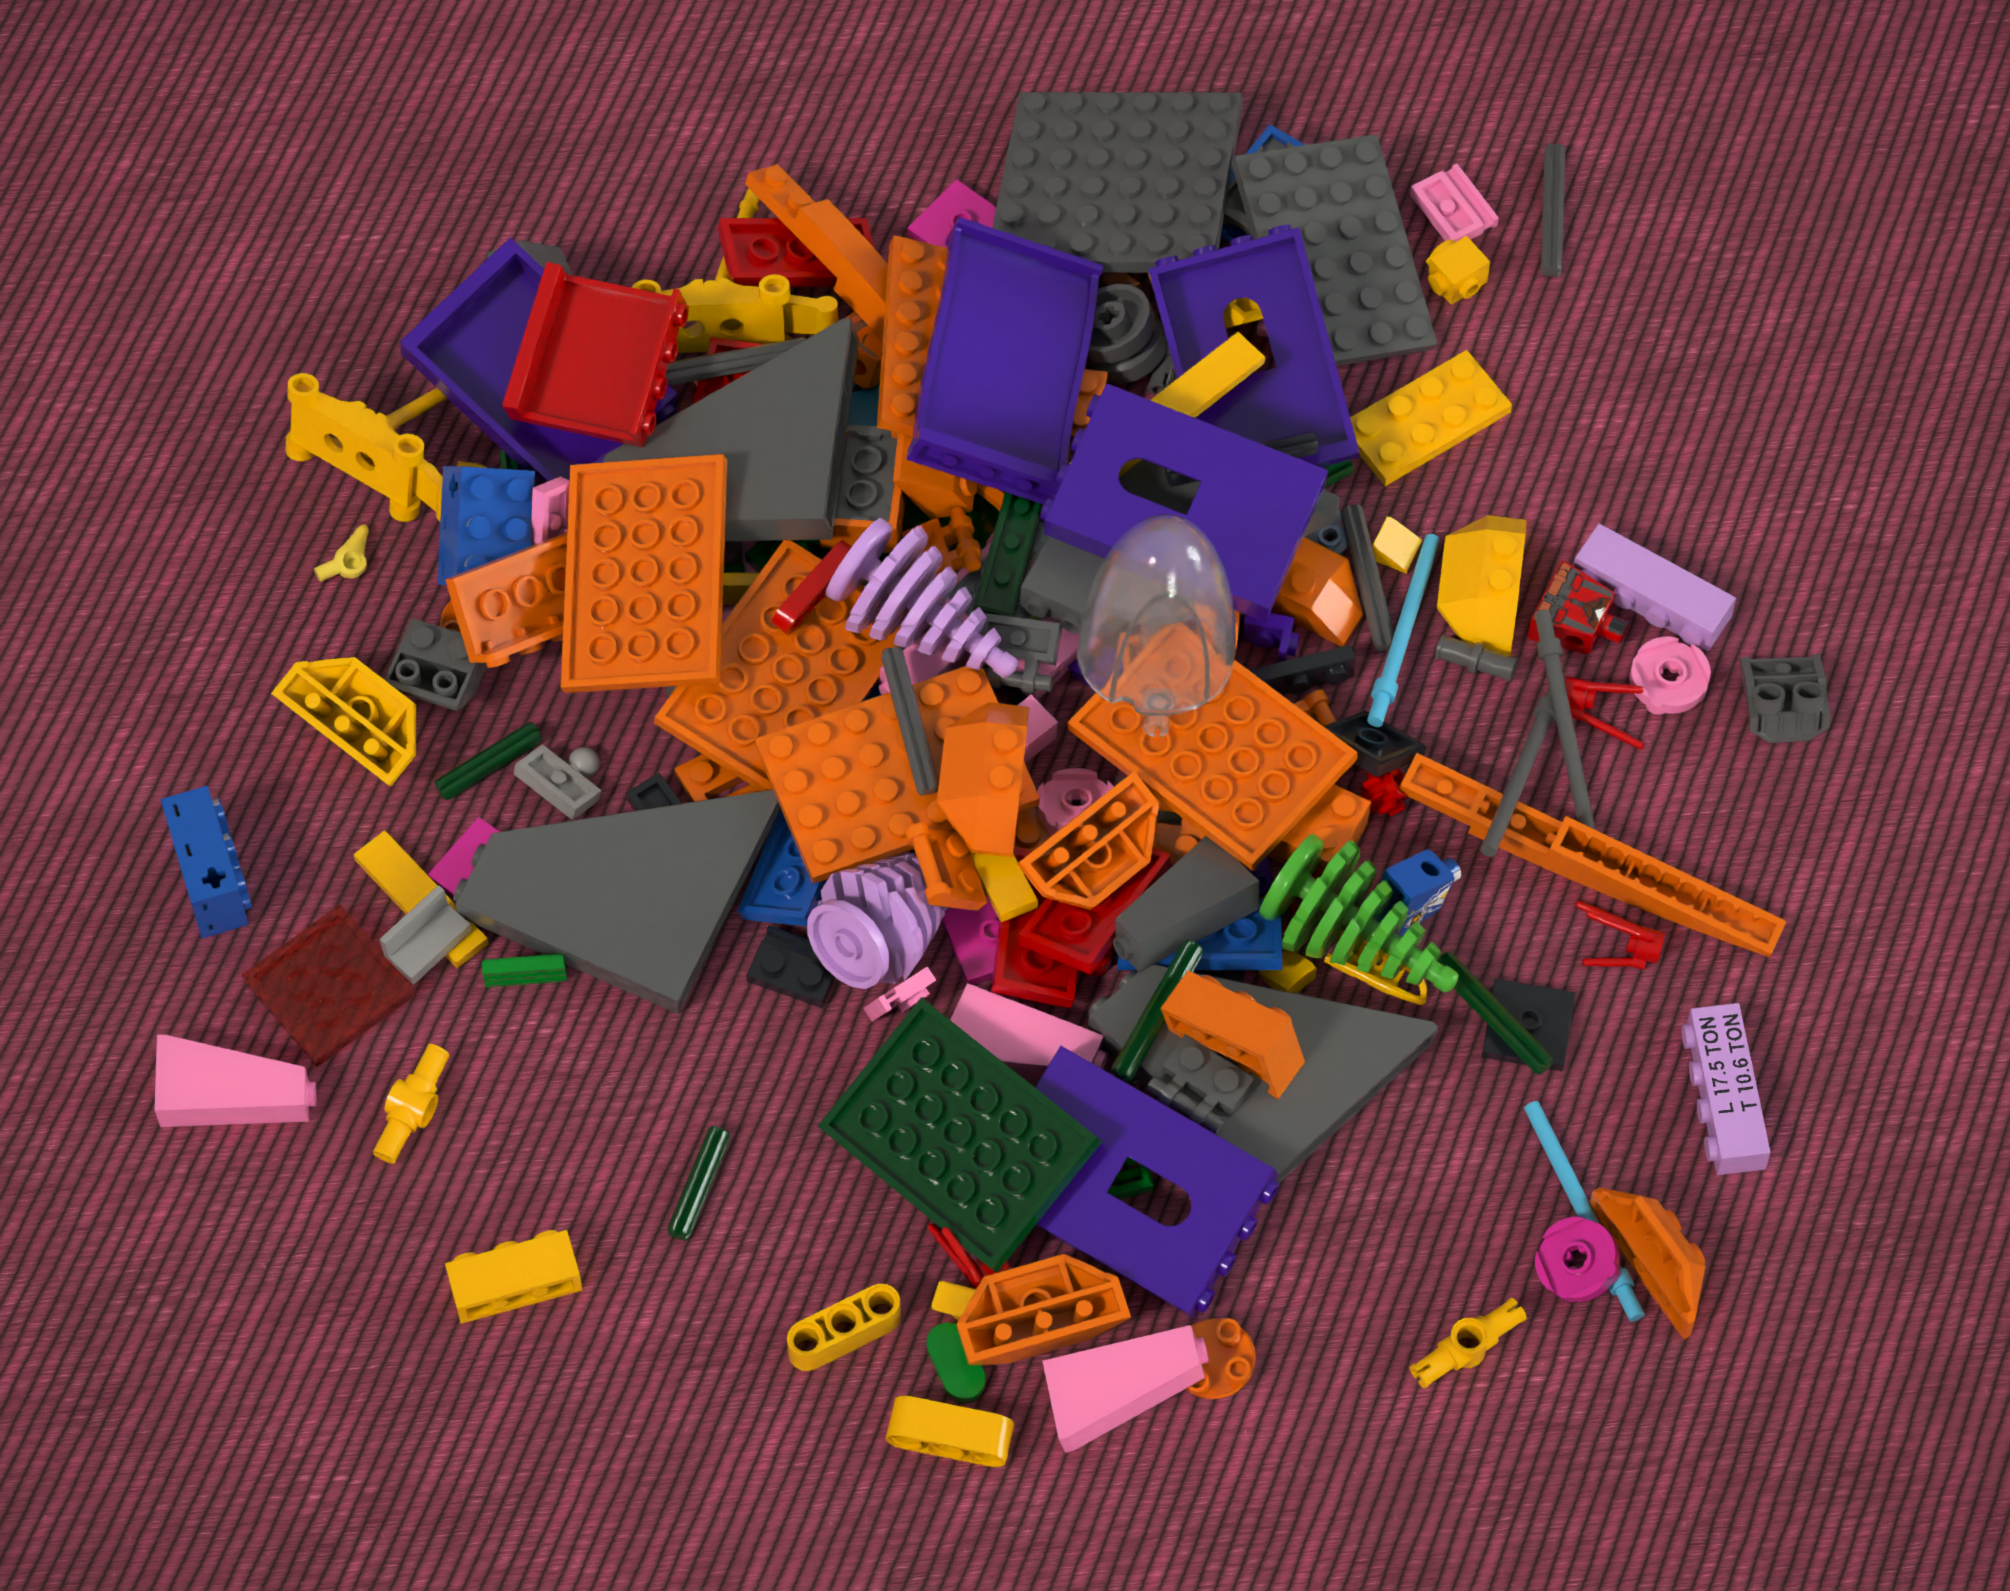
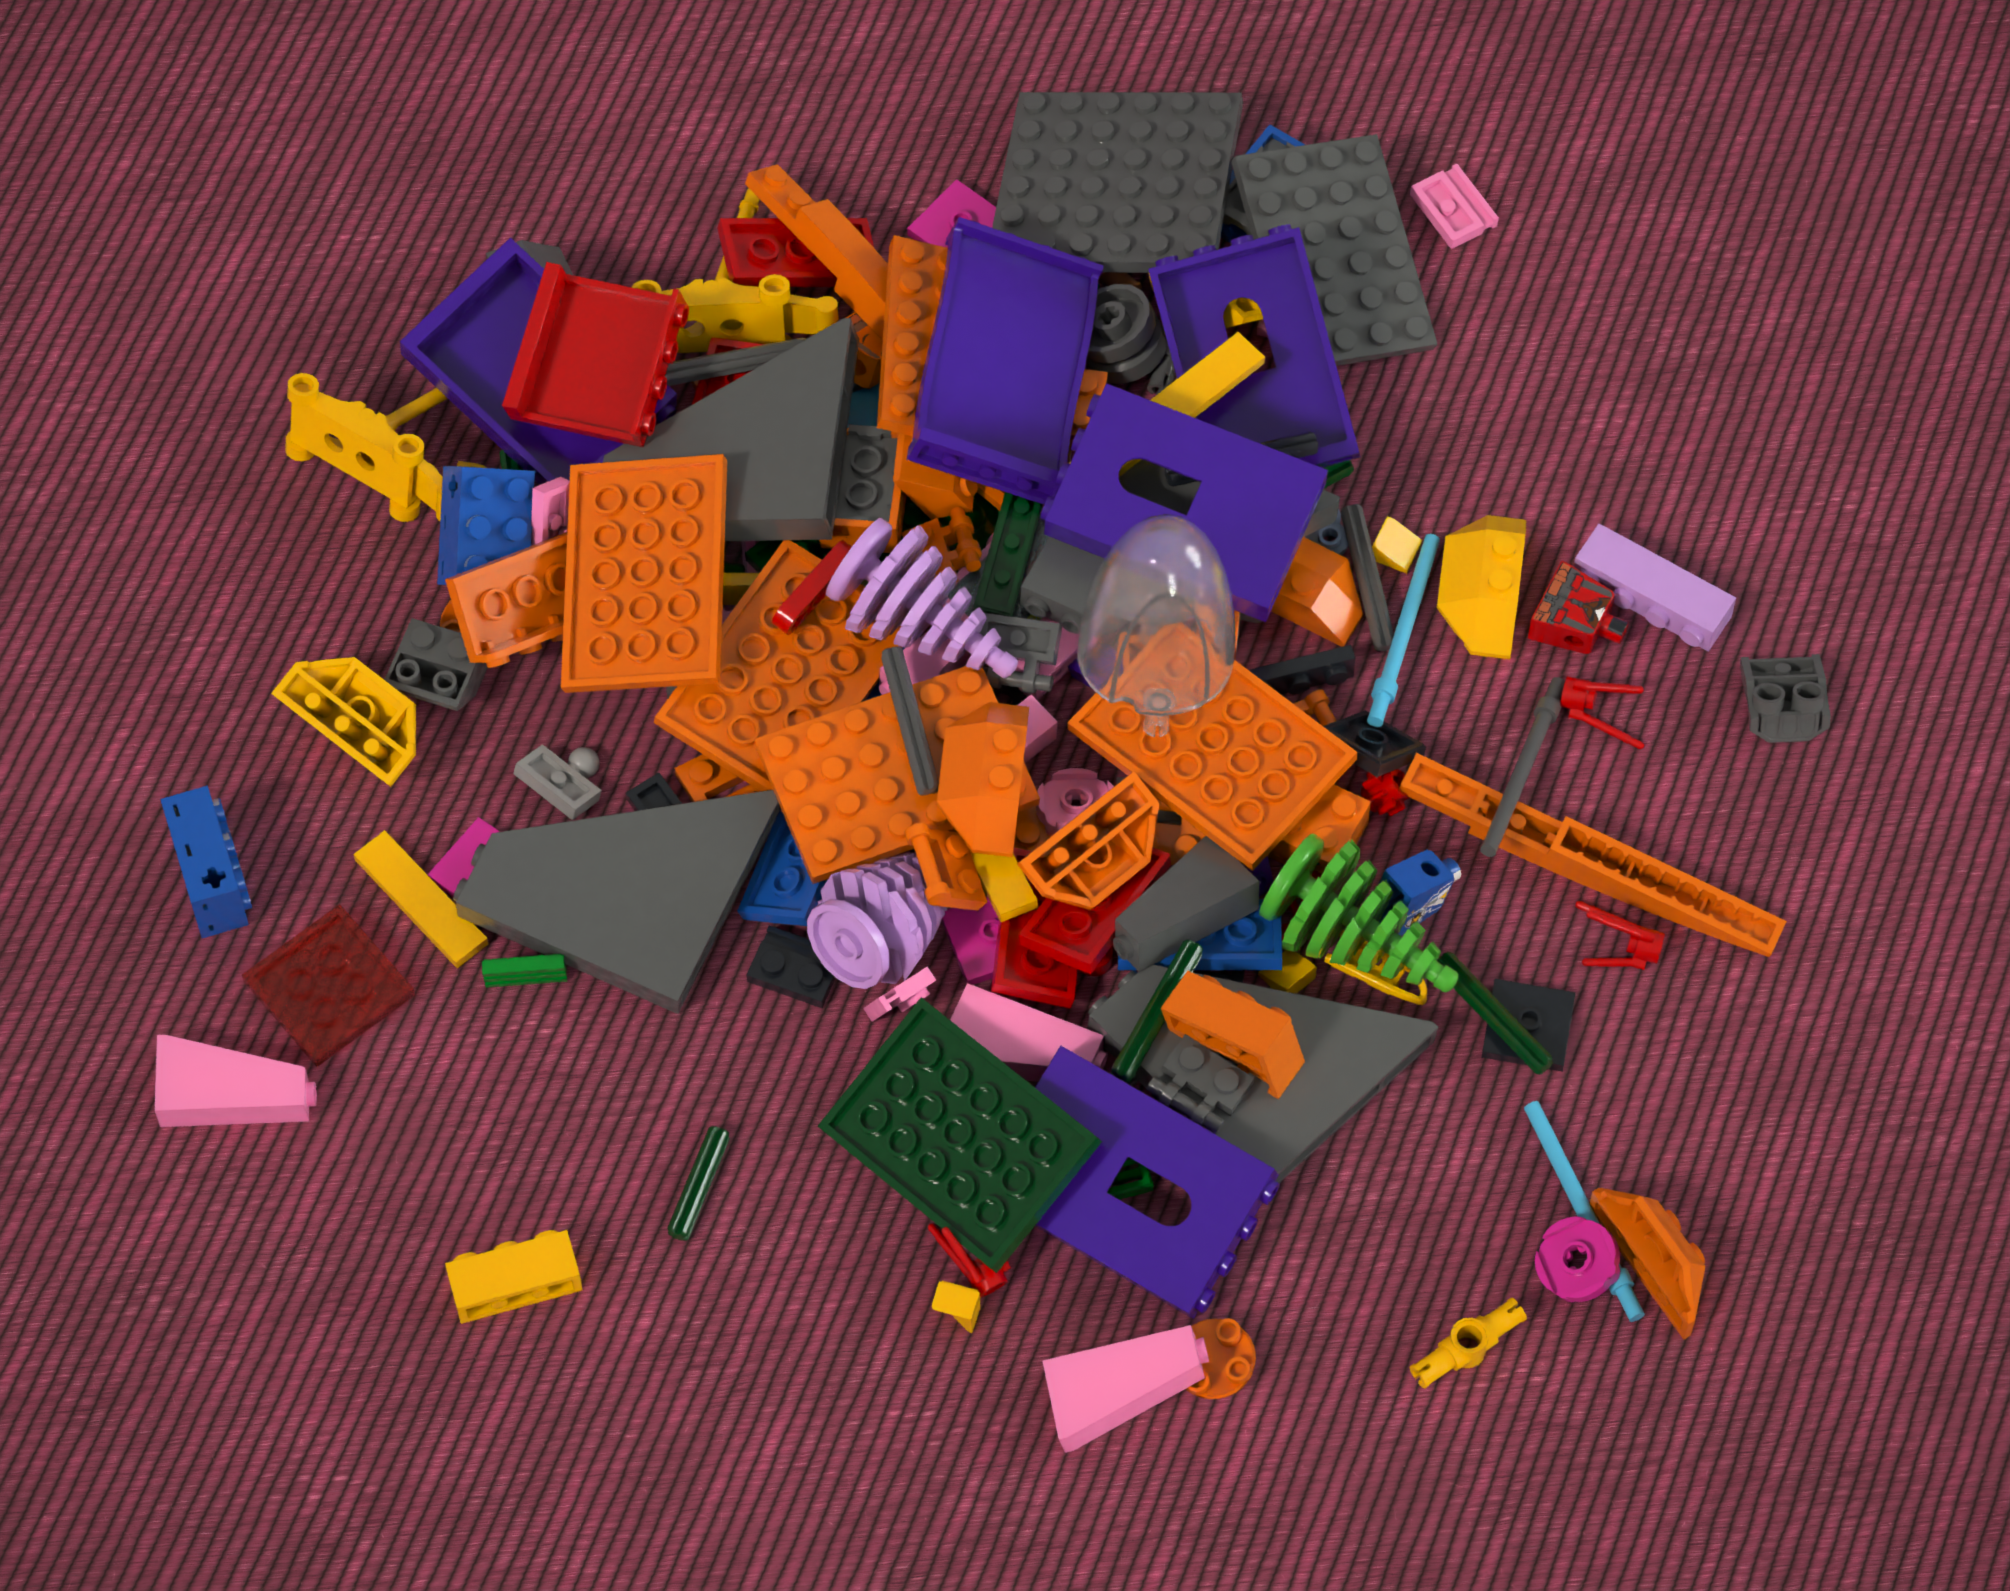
light yellow animal [314,524,369,582] -> none
yellow pin [373,1043,450,1164] -> none
light grey panel [379,885,472,985] -> none
dark green axle [435,722,542,800] -> none
yellow beam [787,1284,901,1371] -> none
yellow beam [885,1396,1015,1467] -> none
green tile [926,1322,986,1404] -> none
orange wedge [956,1254,1131,1365] -> none
dark purple bracket [1243,613,1300,662] -> none
yellow plate [1350,350,1512,486] -> none
yellow brick [1426,235,1490,305] -> none
dark grey pin [1435,634,1519,682] -> none
dark grey bar [1534,609,1596,830] -> none
dark grey axle [1541,143,1565,277] -> none
bright pink plate [1629,636,1711,715] -> none
lavender brick [1681,1003,1771,1175] -> none

